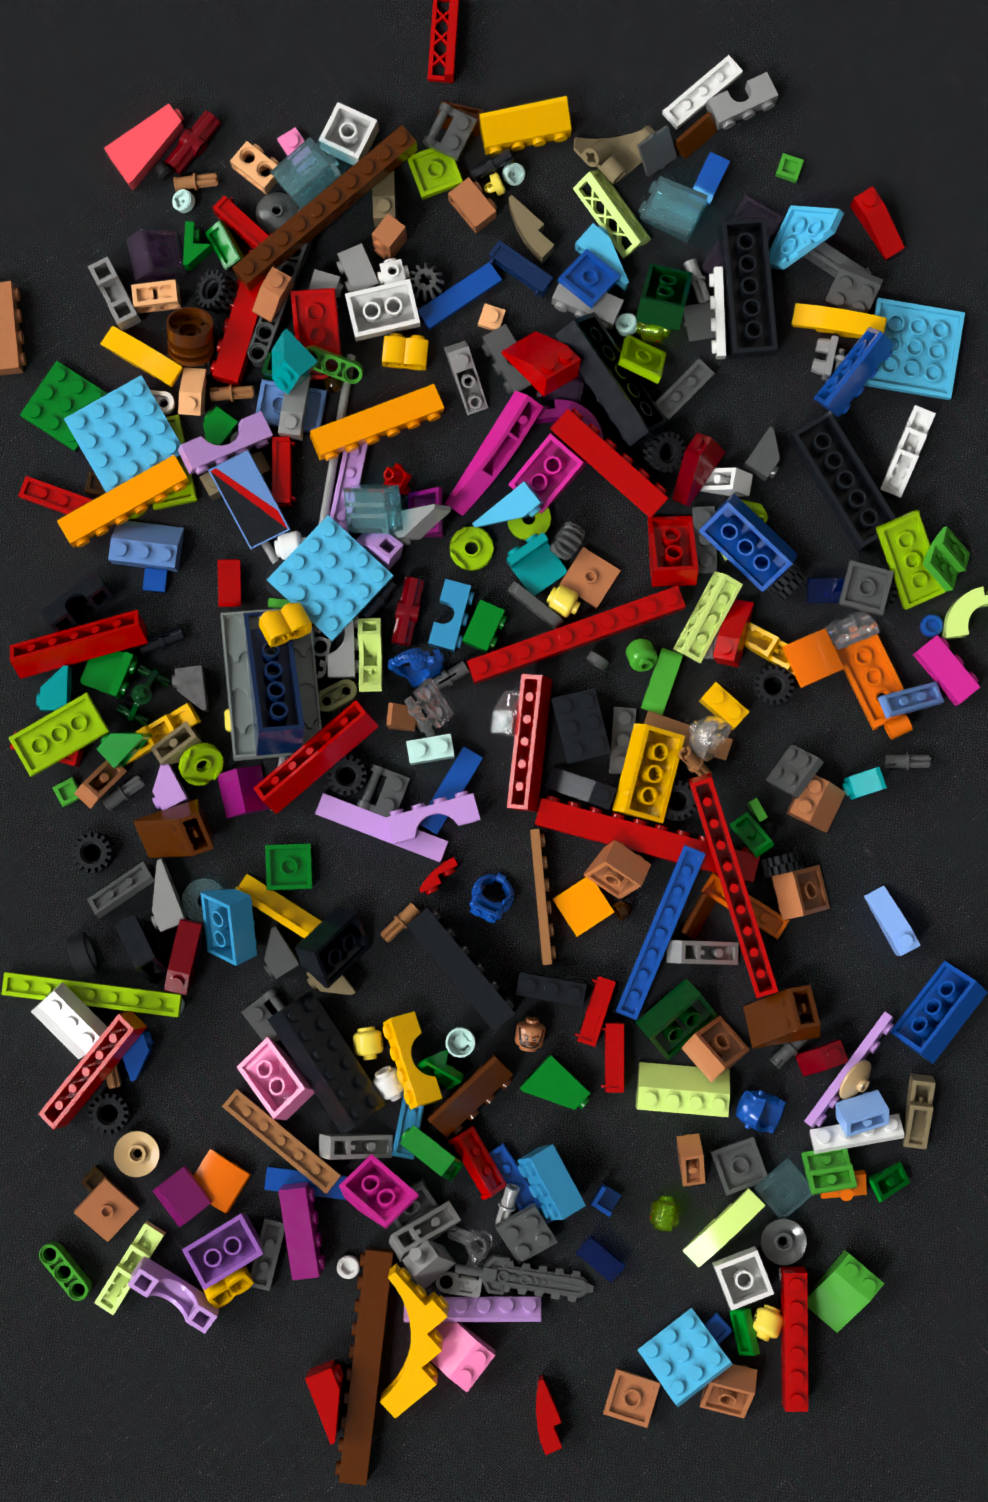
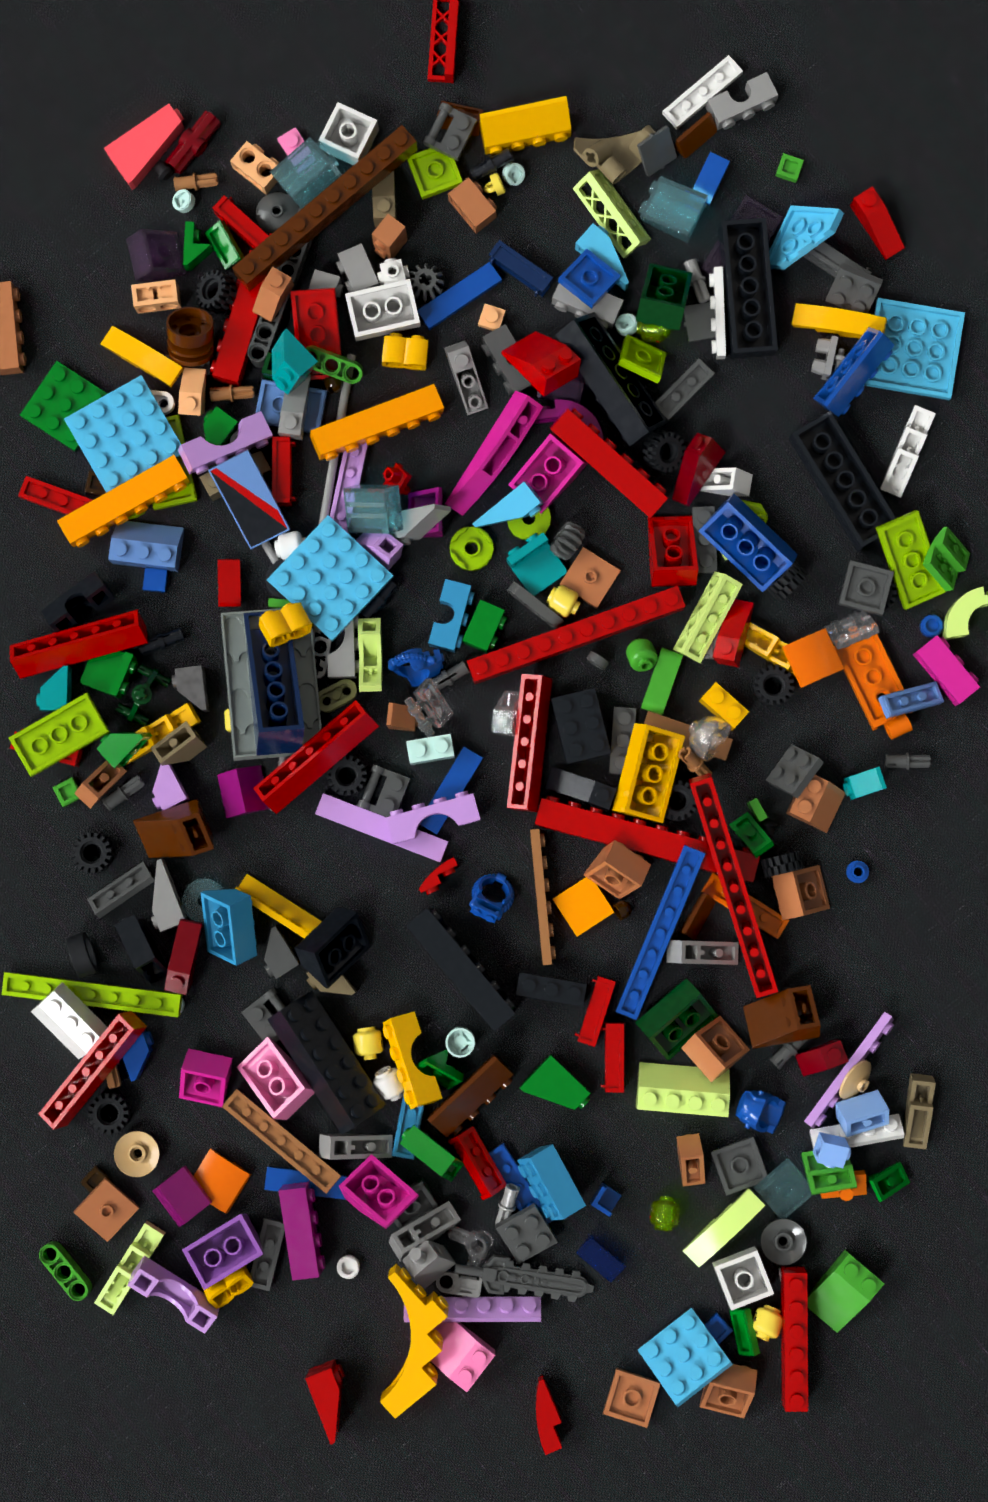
light grey arch [88,256,141,331] -> none
lime tile [179,743,224,786] -> none
green plate [265,844,312,891] -> none
reddish brown brick [335,1247,394,1486] -> none
medium nougat axle [380,902,421,942] -> none
dark red piece [392,577,424,646] -> none
dark tan slope [509,195,554,264] -> none
nougat head [515,1017,546,1052] -> none
dark grey slope [743,426,780,481] -> none
clear blue slope [807,578,845,603] -> none
light blue slope [864,885,921,956] -> none
blue slope [890,961,988,1064] -> none
none -> dark pink slope [179,1049,232,1108]
none -> light blue brick [813,1132,851,1168]
none -> blue plate [846,861,869,883]

